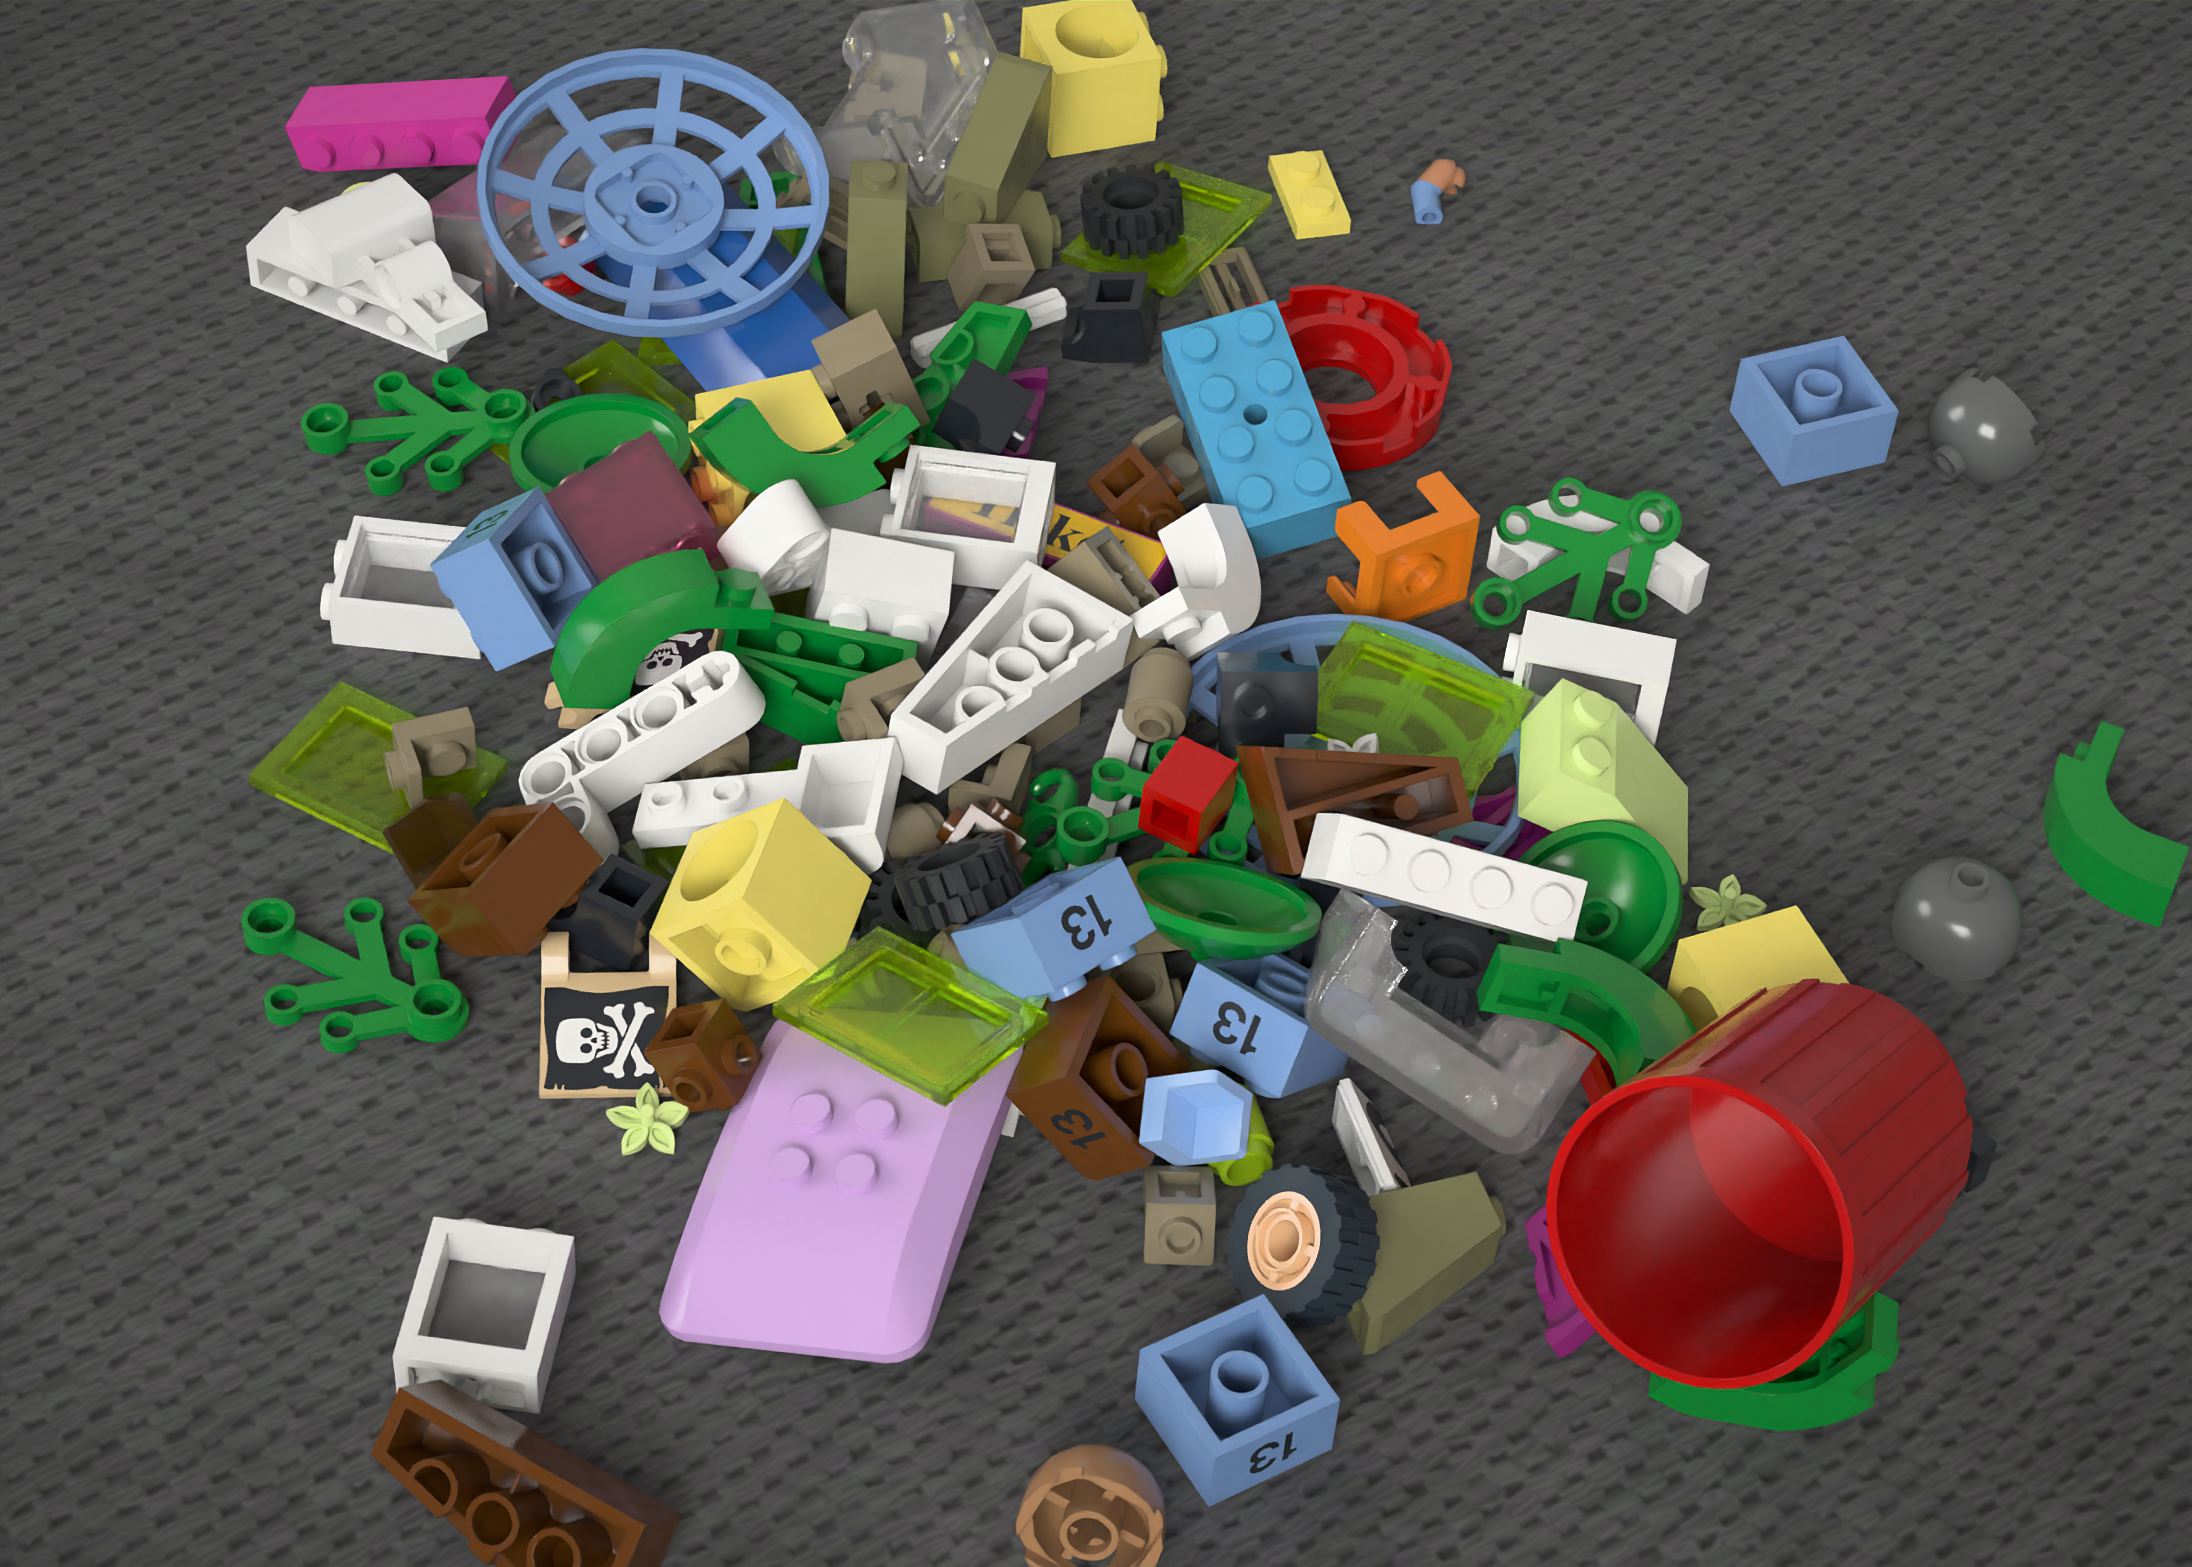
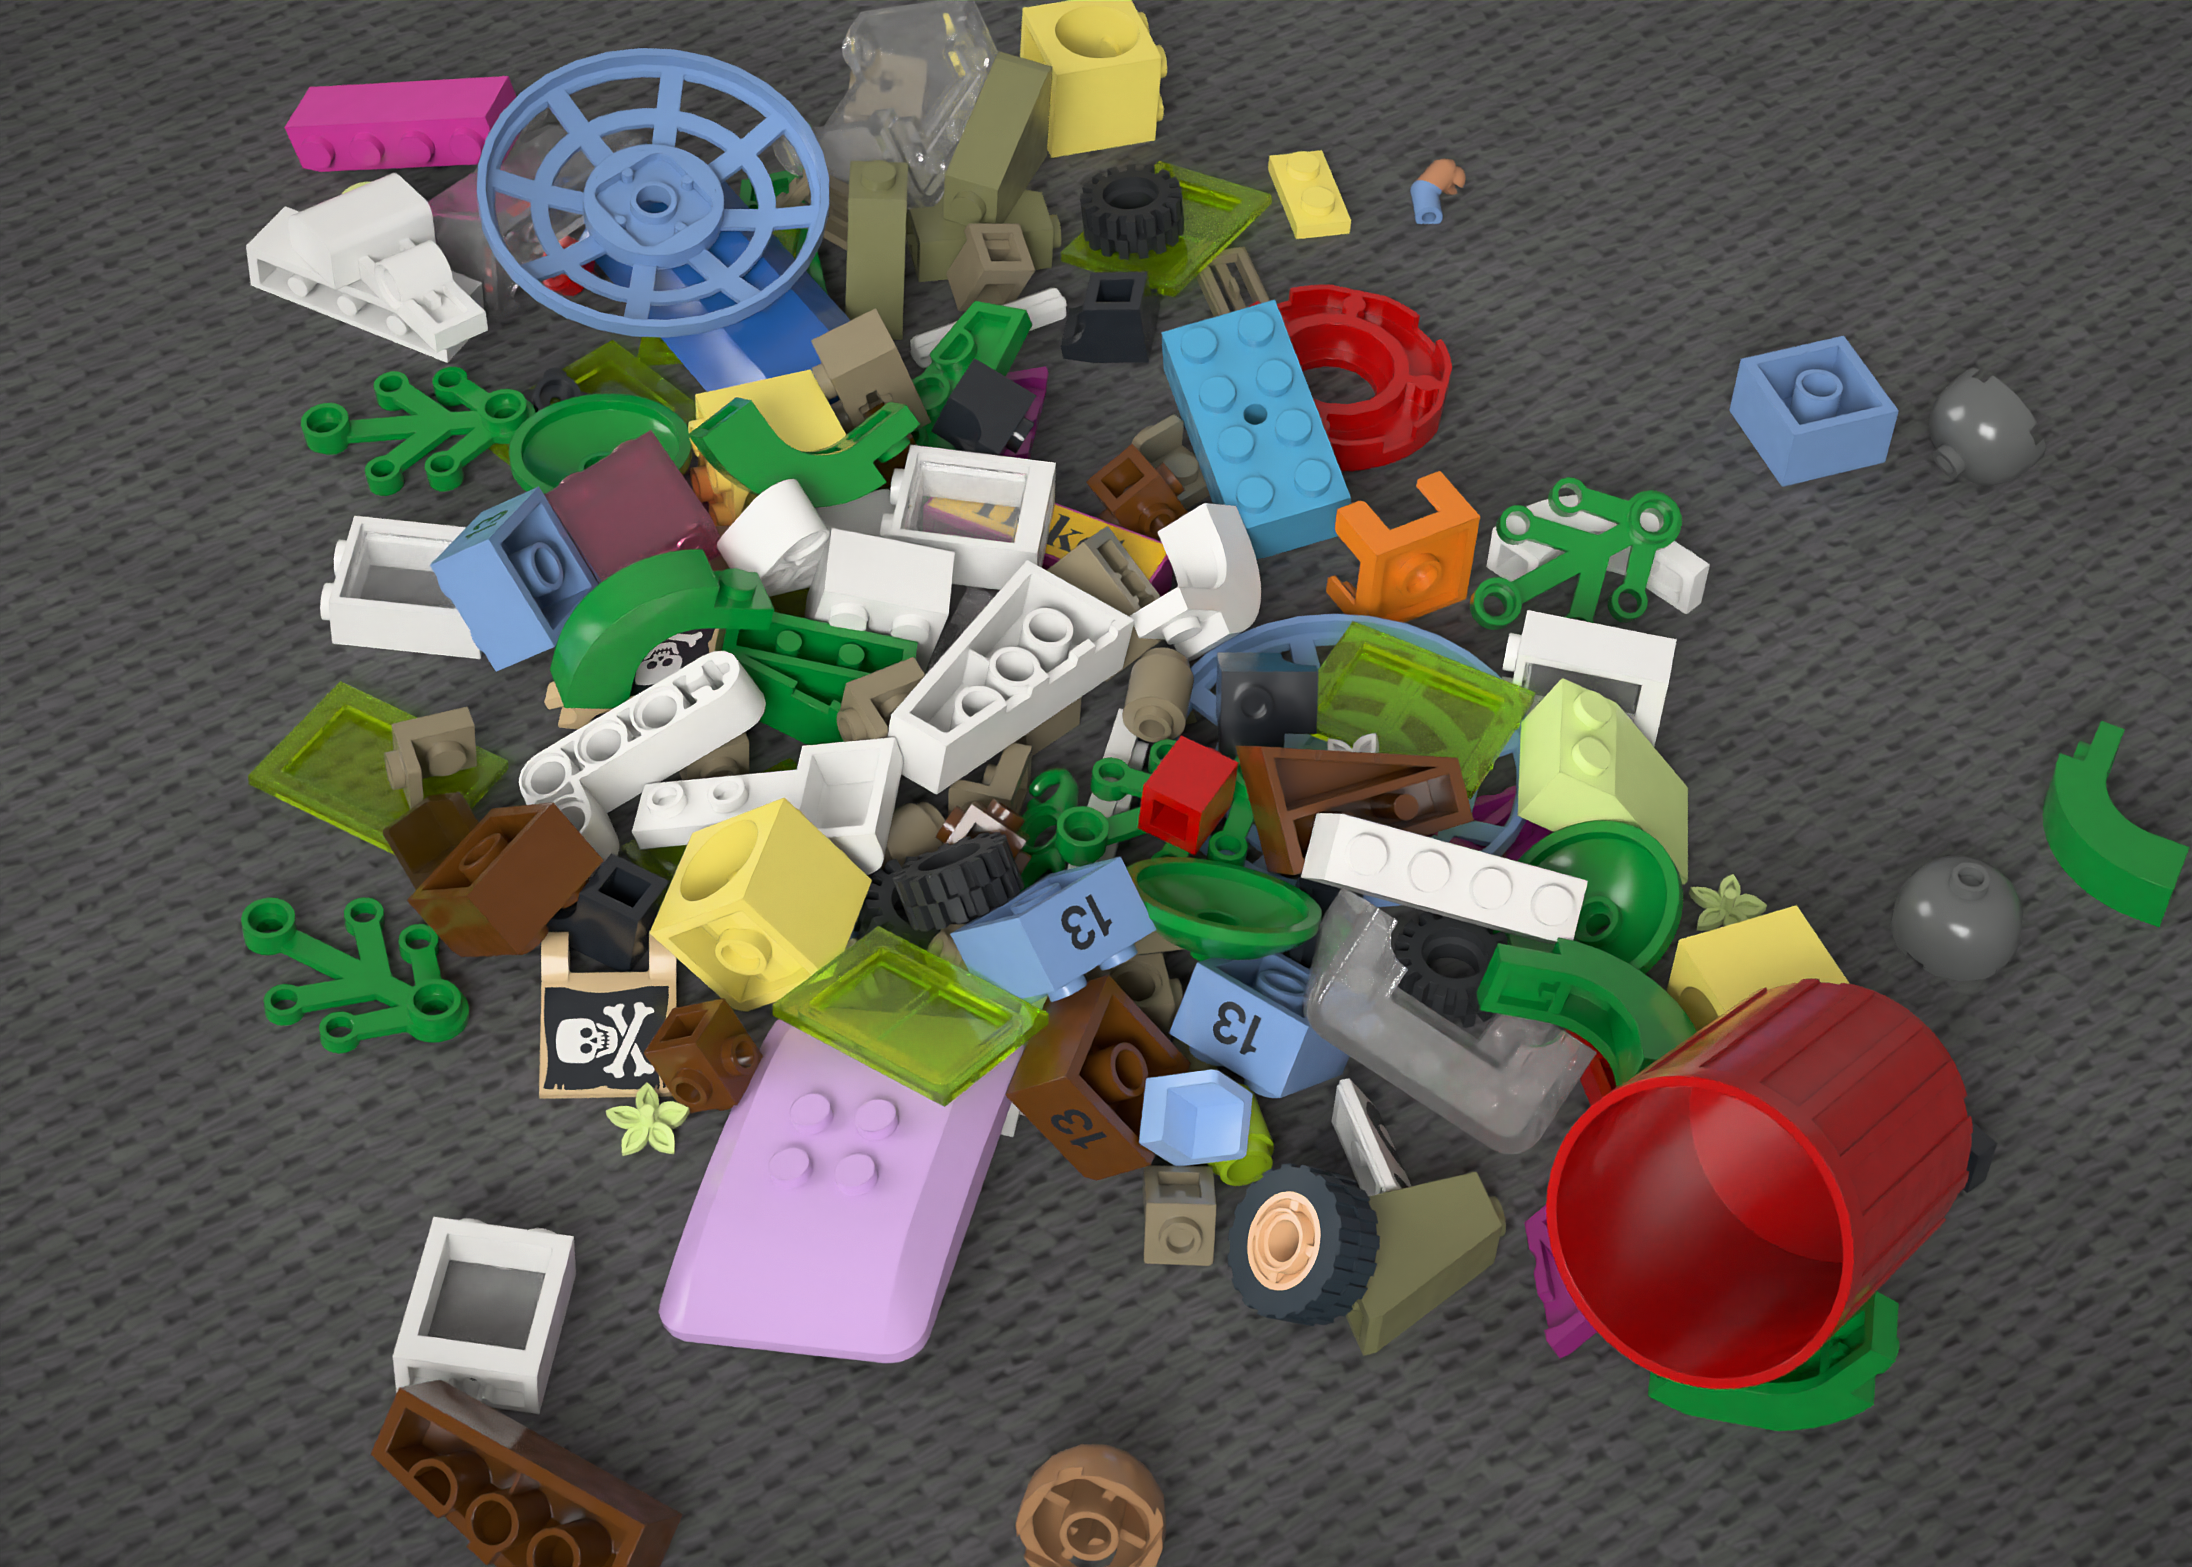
medium blue brick [1135,1294,1340,1507] -> none

